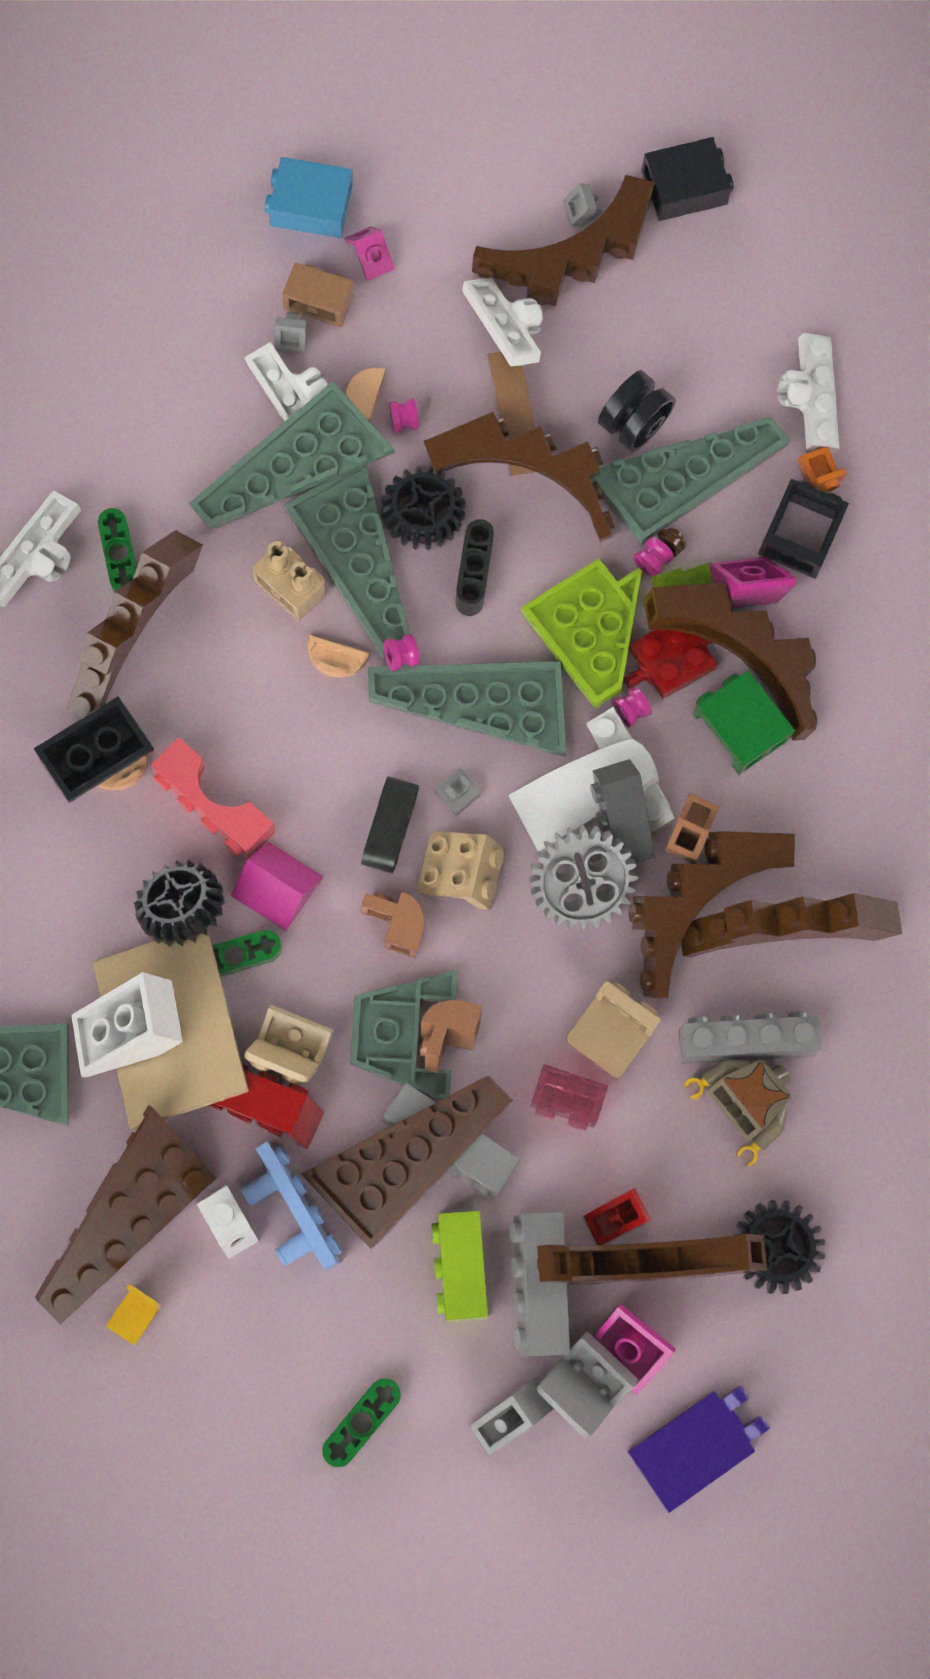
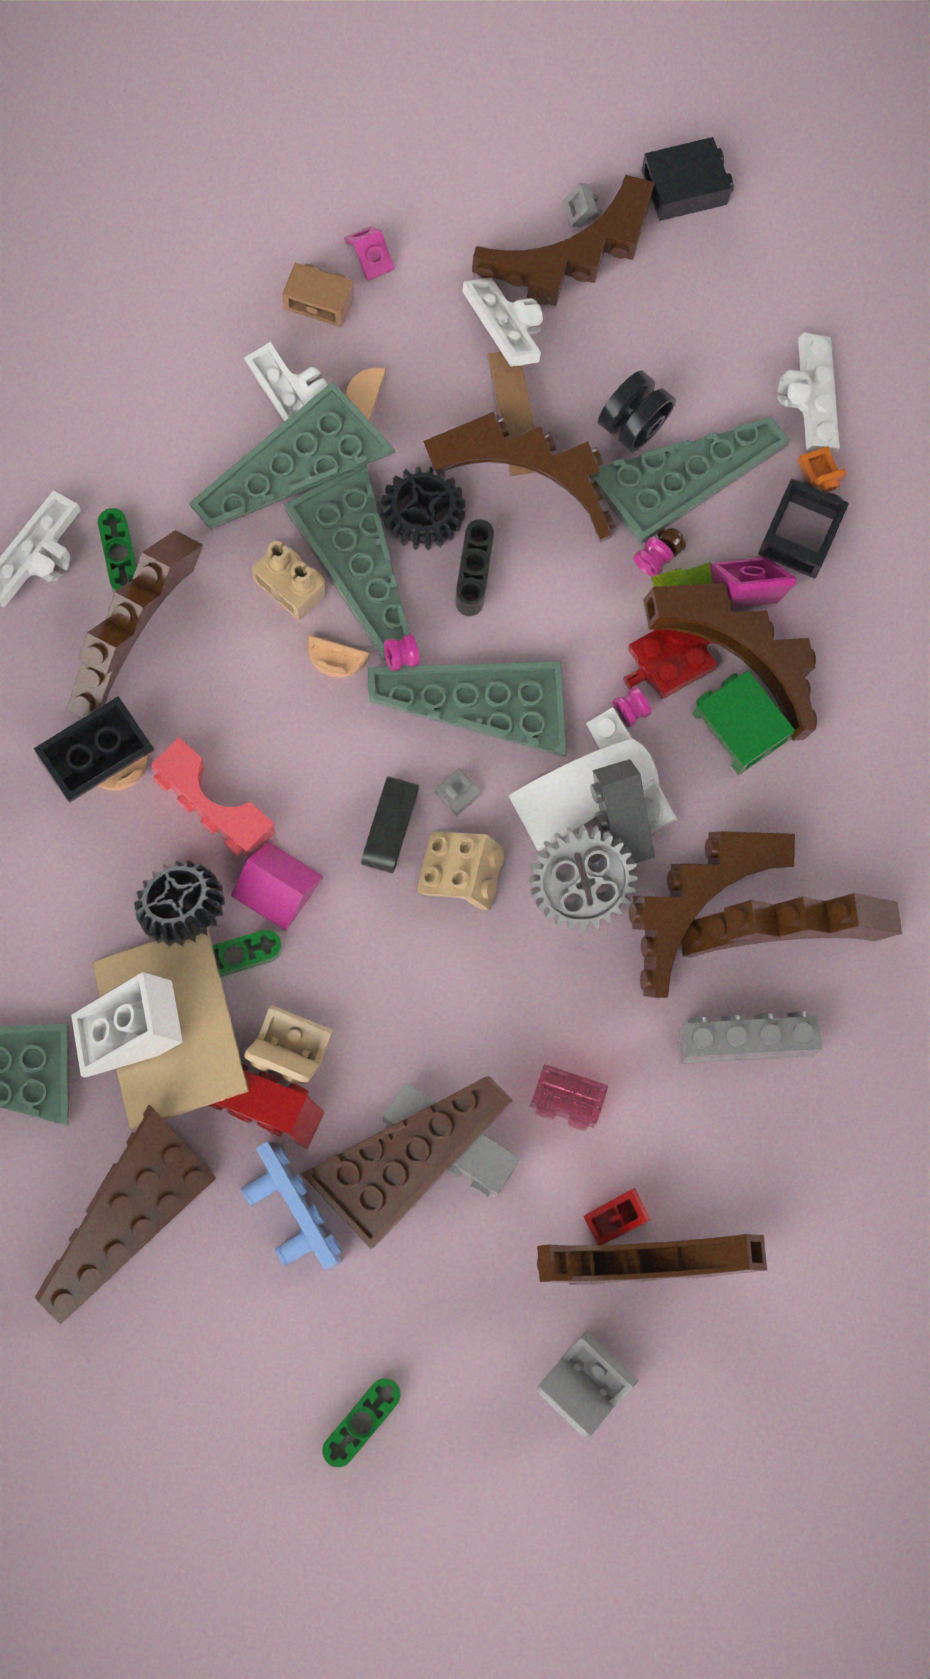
yellow bracket [106,1284,162,1345] -> none
white torso [196,1184,259,1259] -> none
dark azure brick [265,157,353,238] -> none
light grey tile [274,312,307,352] -> none
sand green wing [350,970,457,1101] -> none
nougat brick [361,892,424,958] -> none
dark pink wheel [389,398,419,433] -> none
nougat brick [420,1000,482,1073] -> none
lime brick [431,1211,488,1322] -> none
light grey slope [469,1378,554,1456] -> none
light grey brick [509,1212,570,1357] -> none
lime wing [521,558,642,709] -> none
tan bracket [566,980,661,1078] -> none
dark pink slope [593,1304,676,1394] -> none
dark purple tile [627,1386,770,1513] -> none
nougat brick [664,793,720,864] -> none
dark tan torso [684,1059,791,1166] -> none
black gear [734,1200,825,1295] -> none

